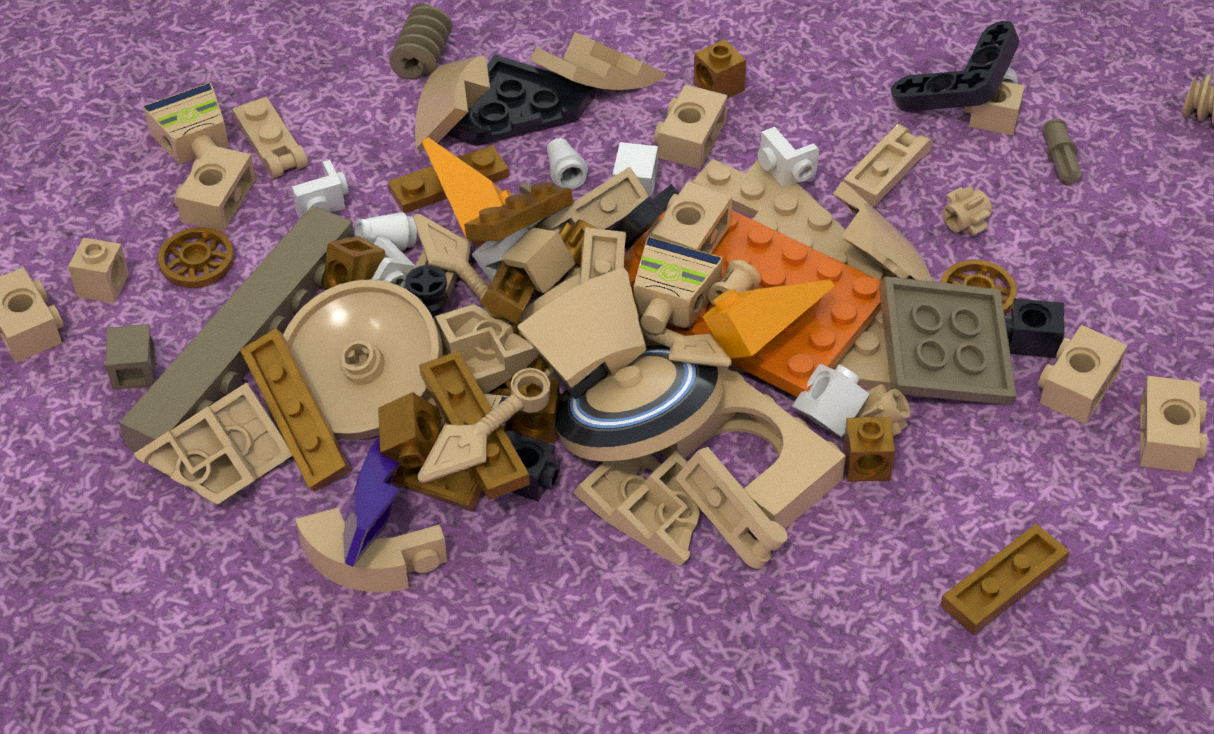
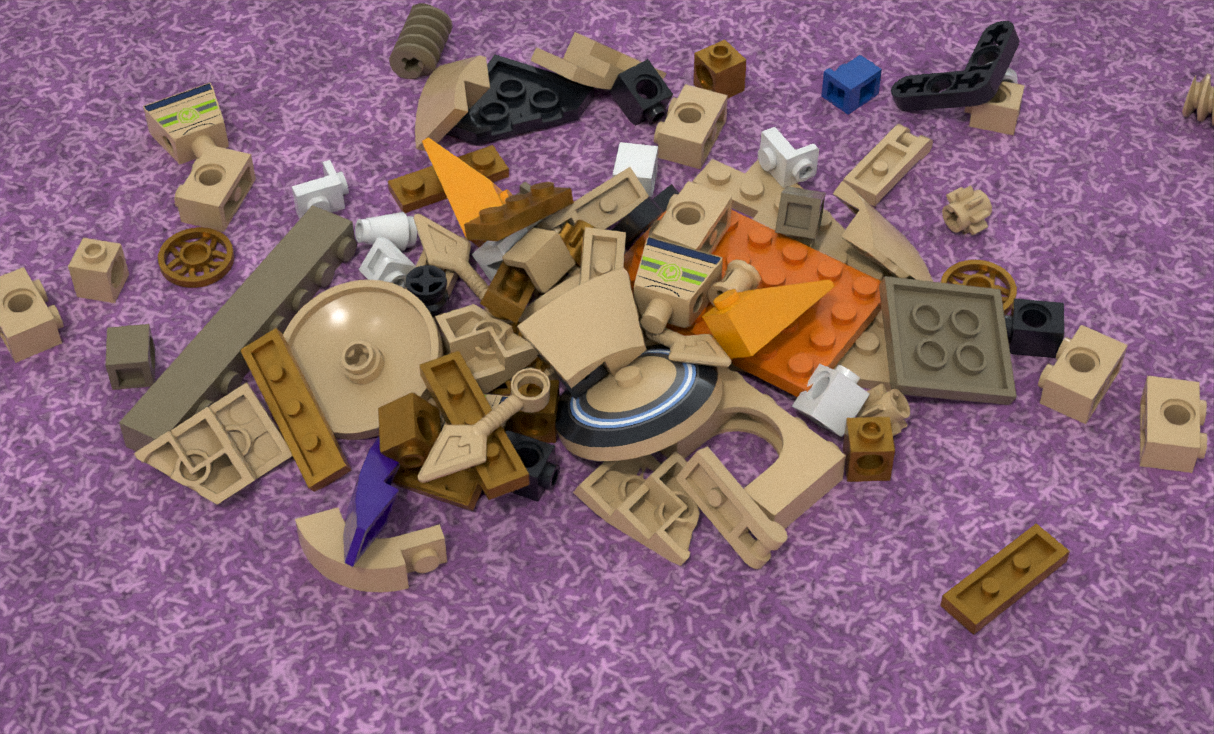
tan plate [232,96,308,179] -> none
pearl gold brick [323,236,385,289] -> none
white cone [547,138,588,190] -> none
dark tan axle [1042,119,1082,186] -> none
none -> black brick [610,59,673,126]
none -> dark tan brick [775,186,826,239]
none -> blue brick [821,55,882,115]

